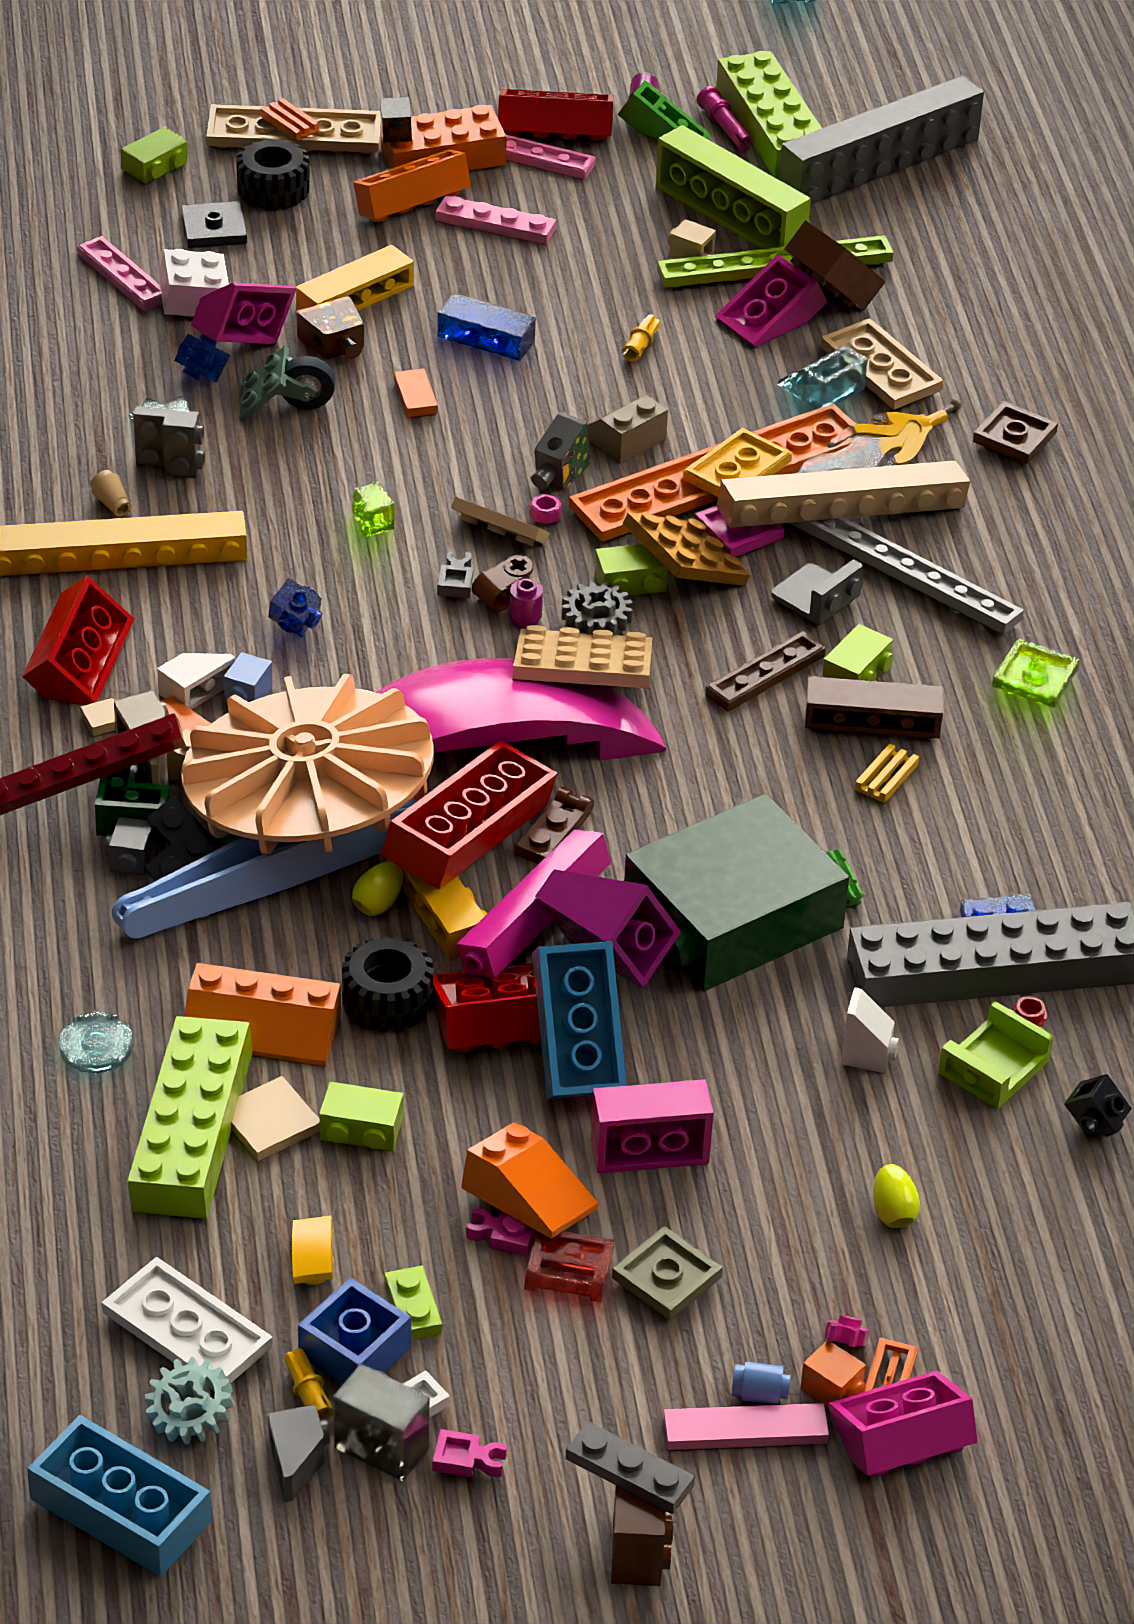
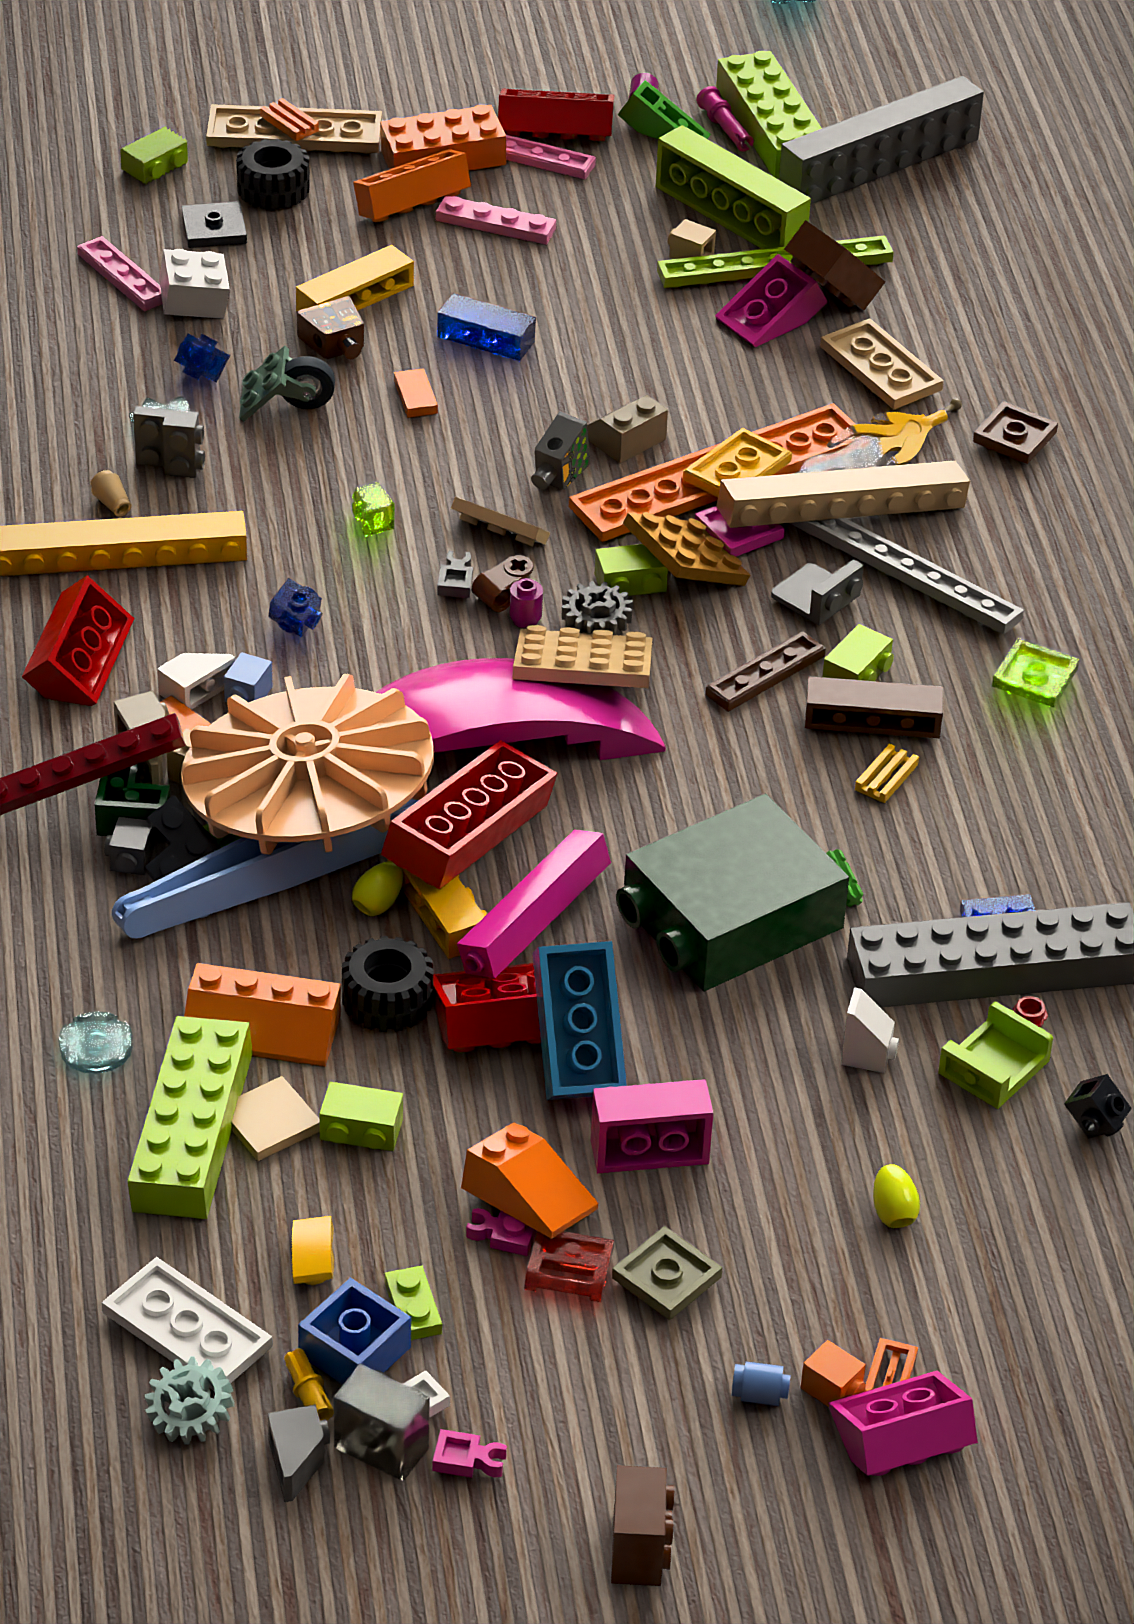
dark azure brick [27,1415,212,1577] -> none
tile [81,698,115,736] -> none
dark pink slope [191,283,297,344] -> none
black brick [380,97,412,143] -> none
reddish brown plate [516,787,594,864] -> none
dark pink tile [530,494,562,524] -> none
magenta slope [535,869,681,988] -> none
plate [565,1422,695,1515] -> none
yellow axle [622,314,660,362] -> none
bright pink tile [664,1403,829,1450] -> none
clear light blue slope [778,345,868,409] -> none
dark pink plate [824,1315,870,1347] -> none

